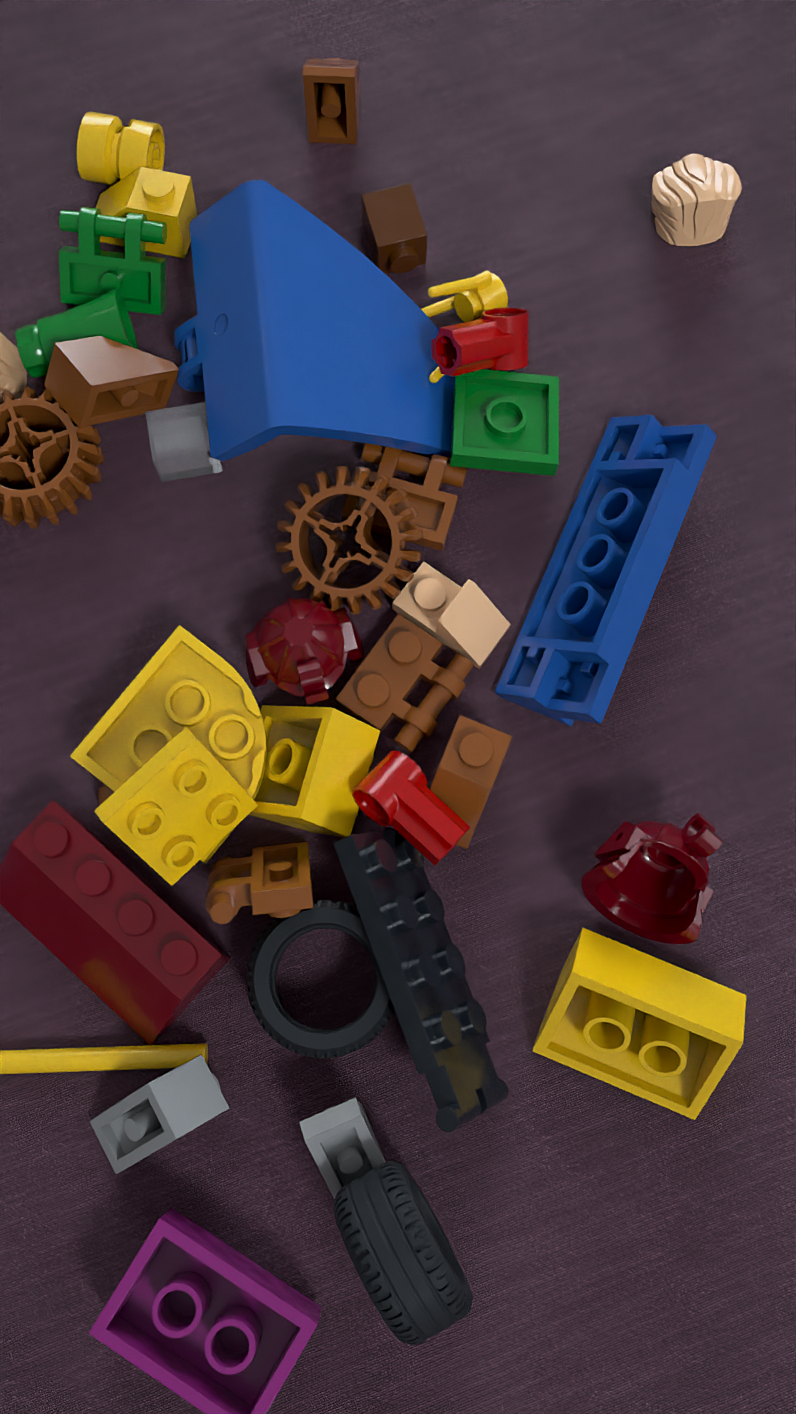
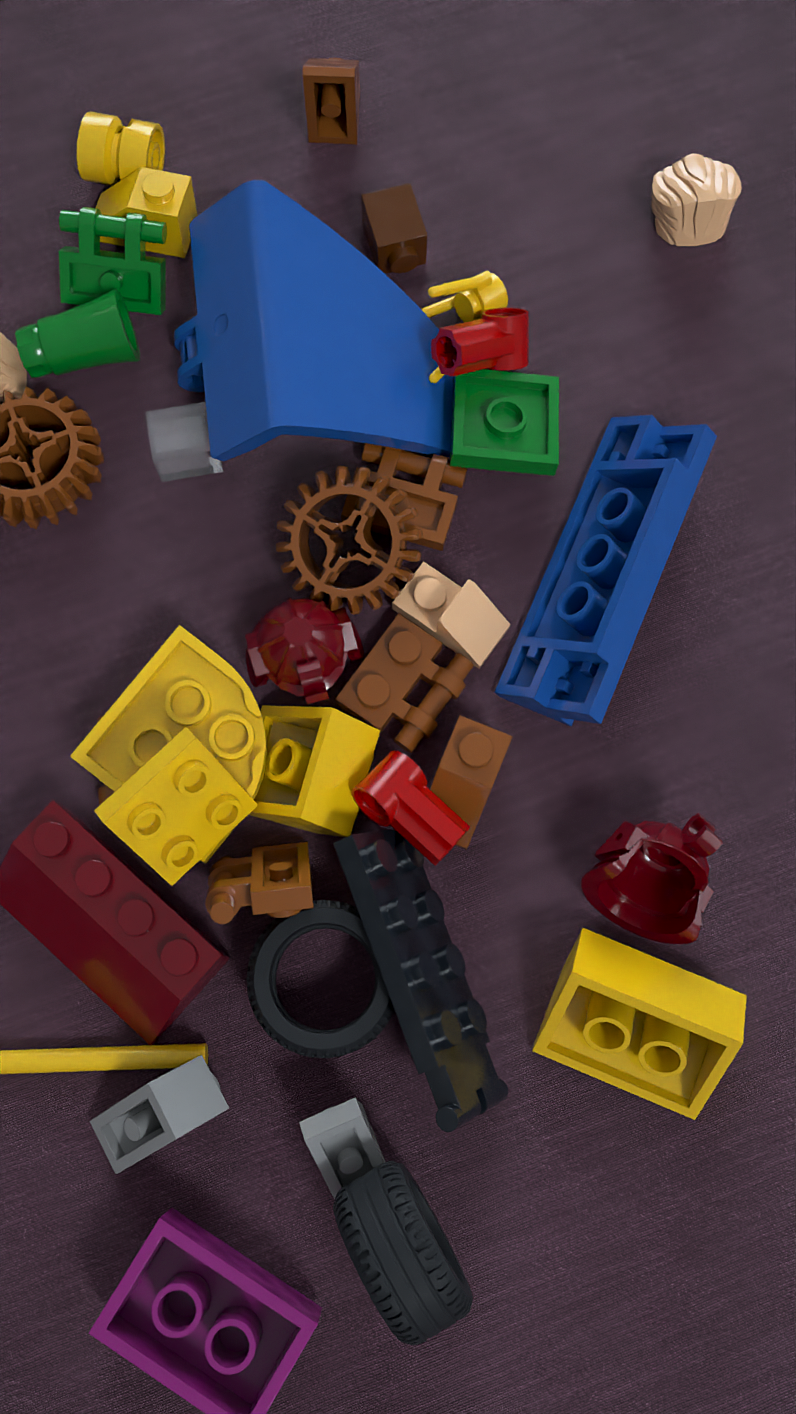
dark orange slope [44,336,179,428] -> none

